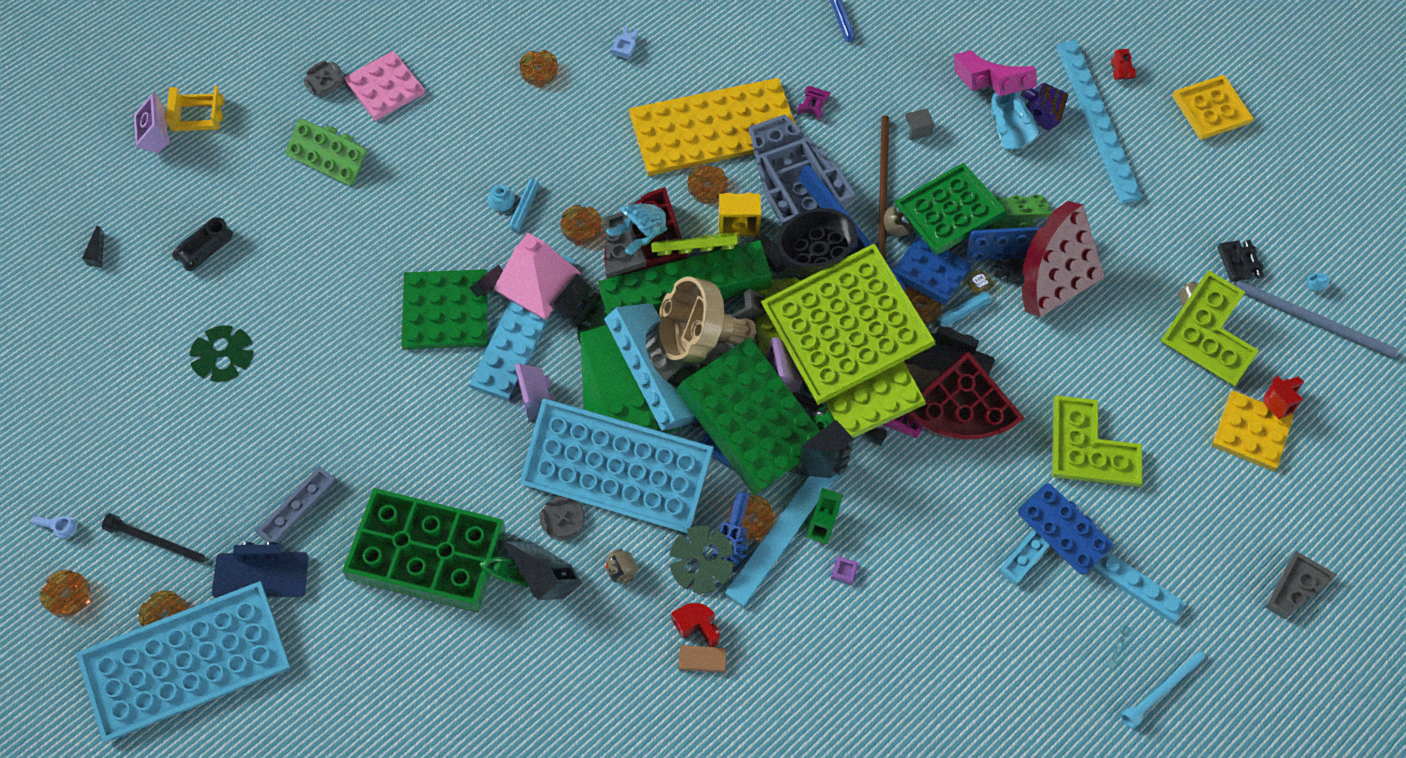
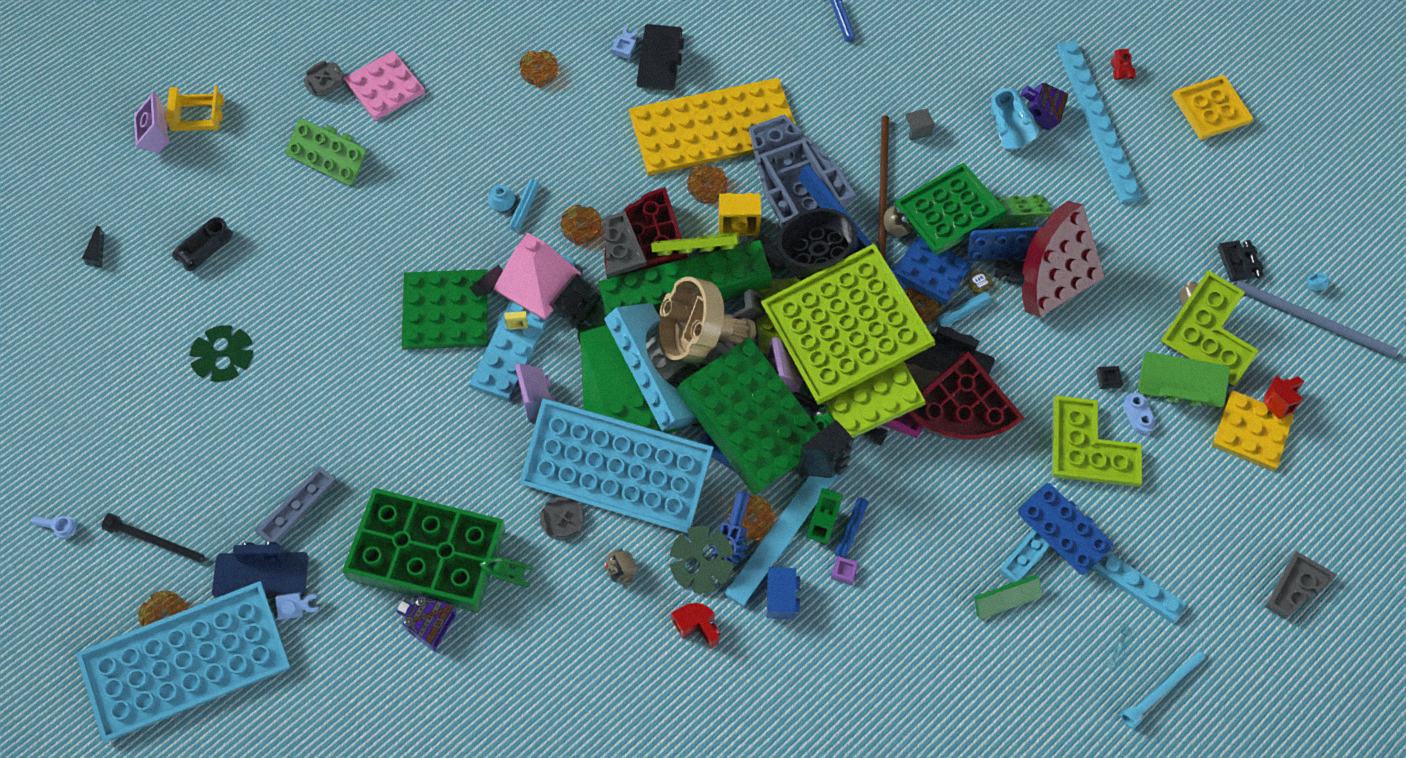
clear orange plate [40,570,90,617] -> none
black slope [504,542,582,600] -> none
medium azure hair [606,203,668,256] -> none
medium nougat tile [678,645,726,673] -> none
magenta piece [797,85,831,121] -> none
dark pink arch [954,50,1037,96] -> none
none -> light blue plate [275,592,319,620]
none -> torso [397,596,457,652]
none -> light yellow tile [505,311,528,330]
none -> black bracket [637,24,684,90]
none -> blue brick [766,567,800,620]
none -> blue axle [835,497,869,558]
none -> green tile [974,574,1042,619]
none -> black tile [1096,366,1123,389]
none -> light blue plate [1123,393,1155,435]
none -> bright green bracket [1138,352,1230,408]

